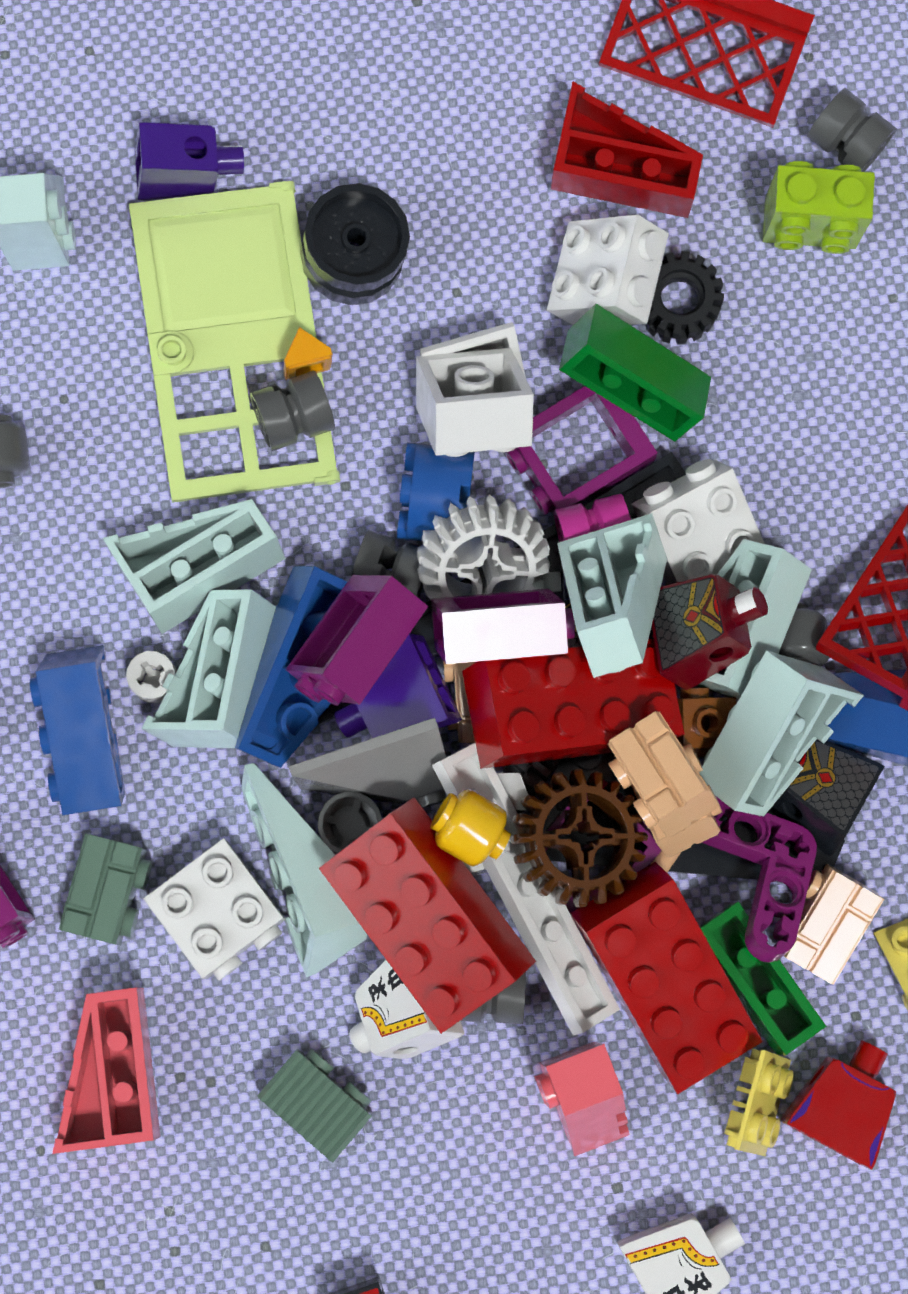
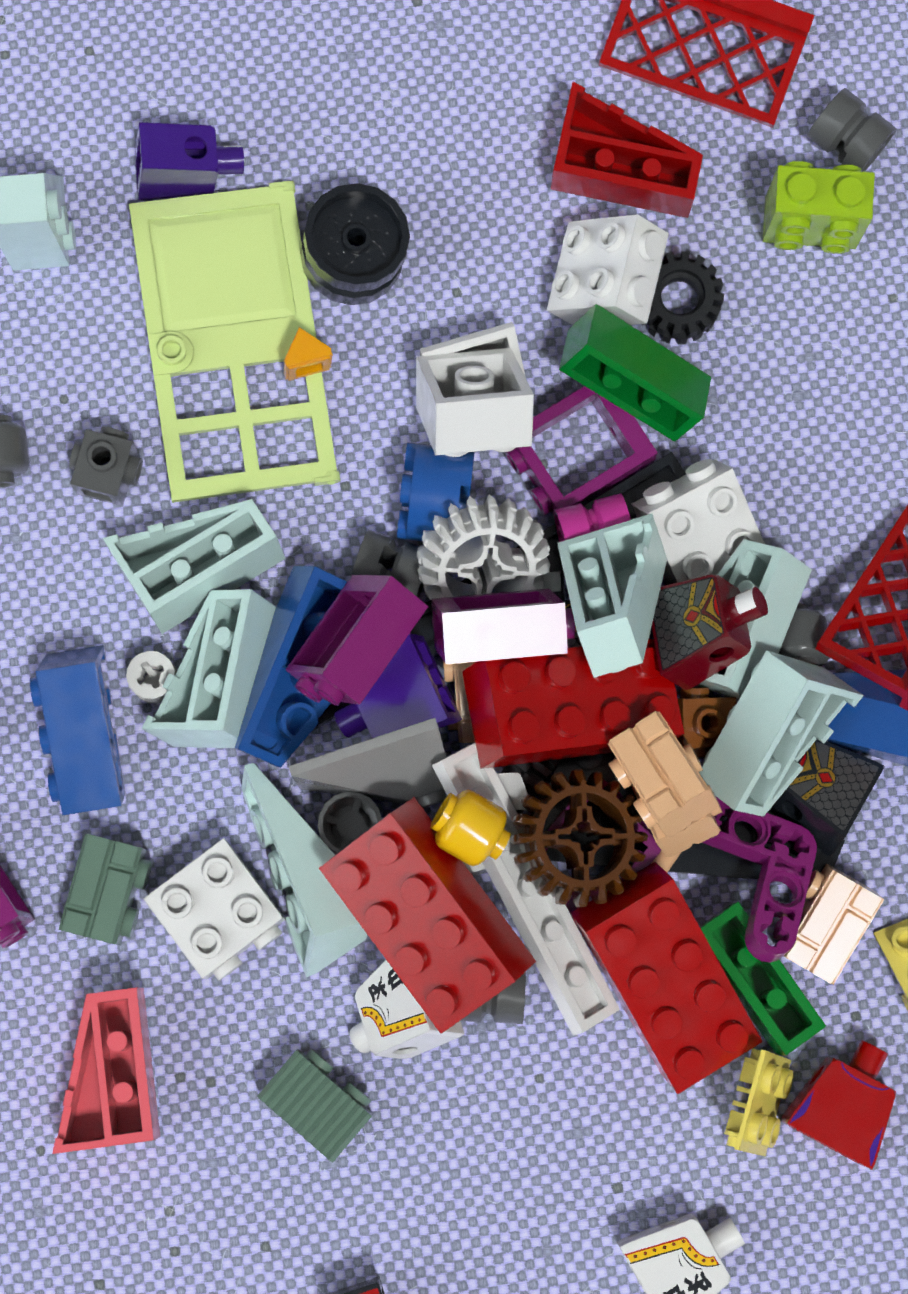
dark grey wheel [250,370,335,452] -> none
coral wedge [534,1042,630,1157] -> none
none -> dark grey brick [69,427,143,506]

